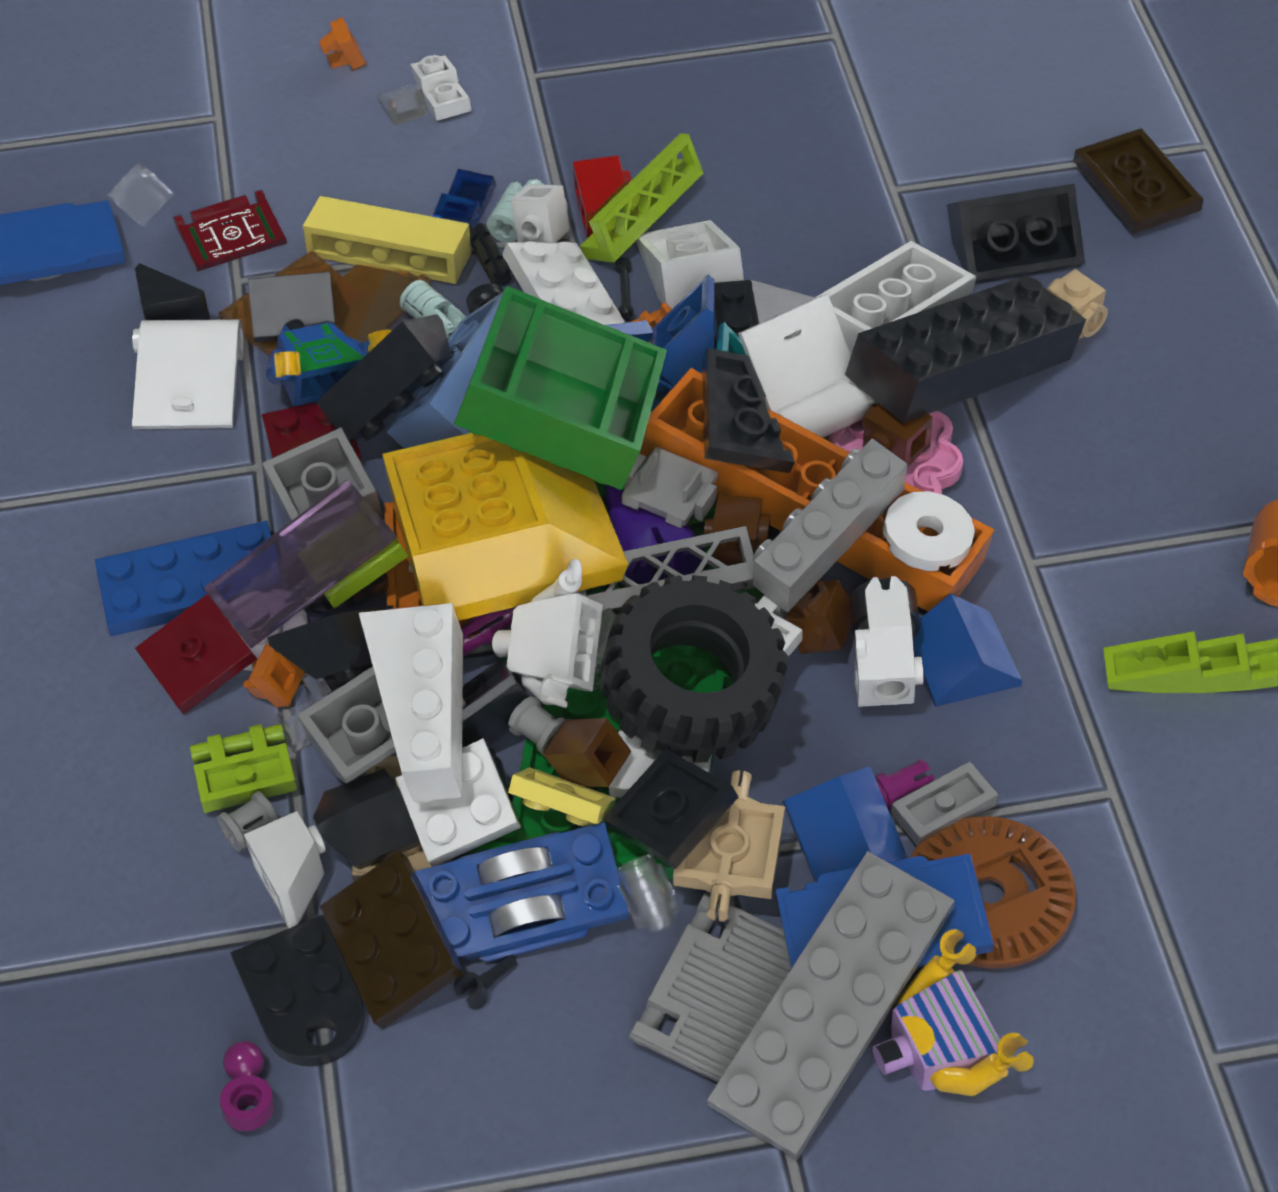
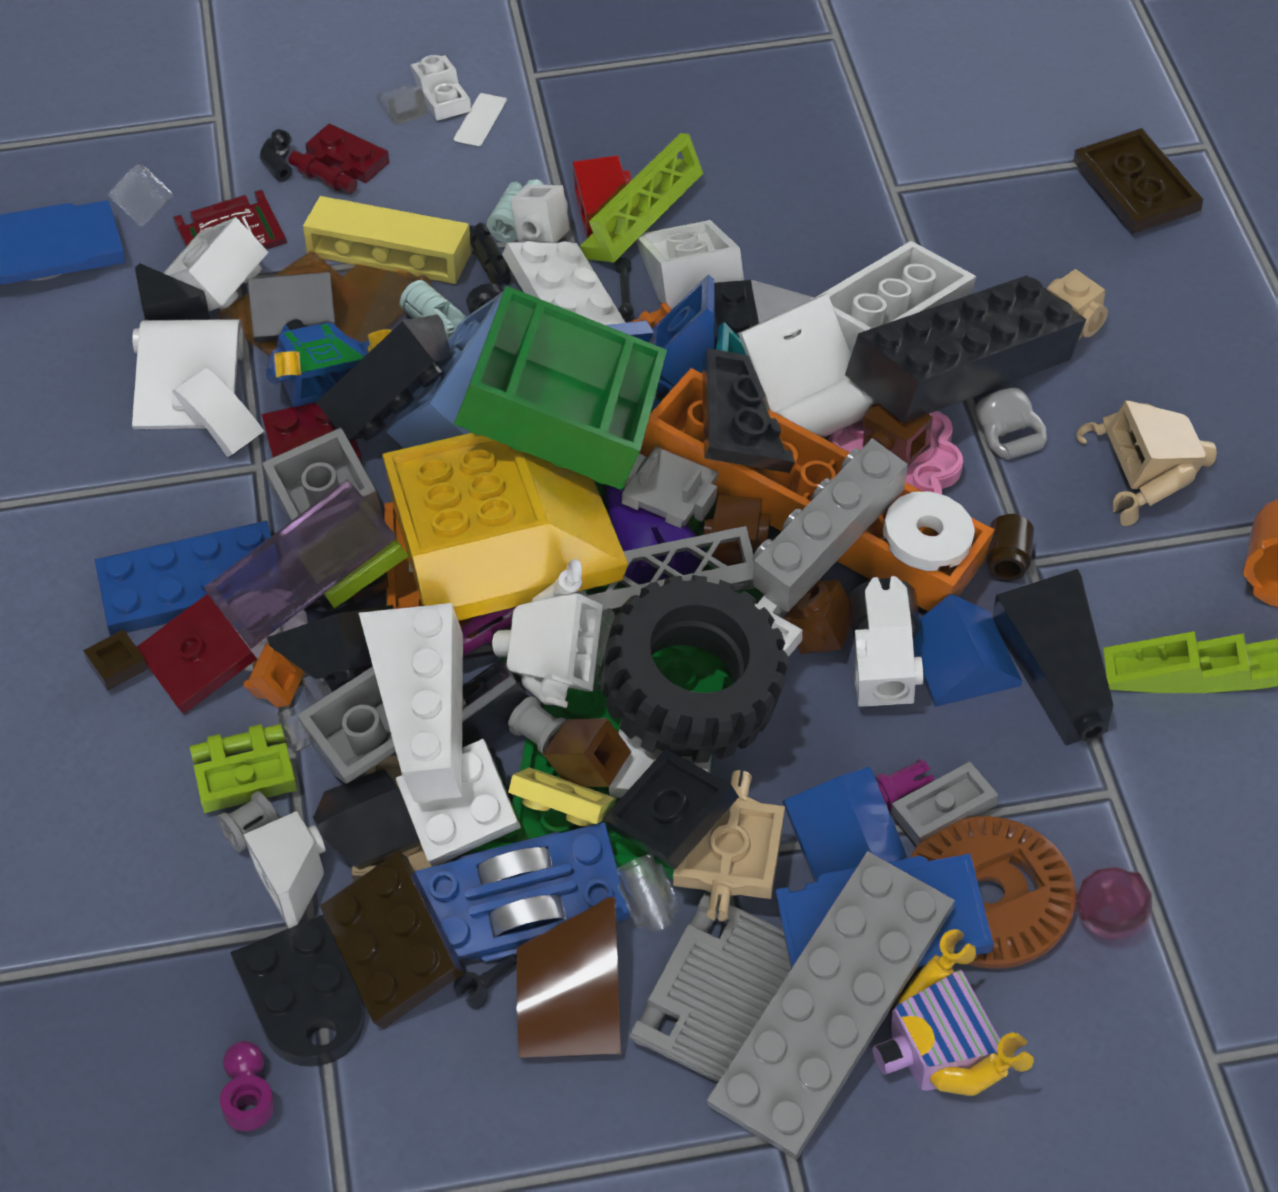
orange tile [319,17,367,70] -> none
clear blue slope [432,169,497,226] -> none
black slope [947,184,1085,281] -> none
none -> dark brown plate [83,629,148,691]
none -> white slope [164,217,268,311]
none -> white slope [172,367,264,457]
none -> black arm [260,129,292,181]
none -> dark red plate [288,123,390,193]
none -> white sticker [453,93,507,146]
none -> reddish brown slope [517,896,621,1058]
none -> light grey piece [975,388,1047,460]
none -> dark brown brick [986,514,1034,581]
none -> black slope [992,569,1114,746]
none -> tan torso [1076,400,1217,526]
none -> clear pink hair [1076,867,1152,940]

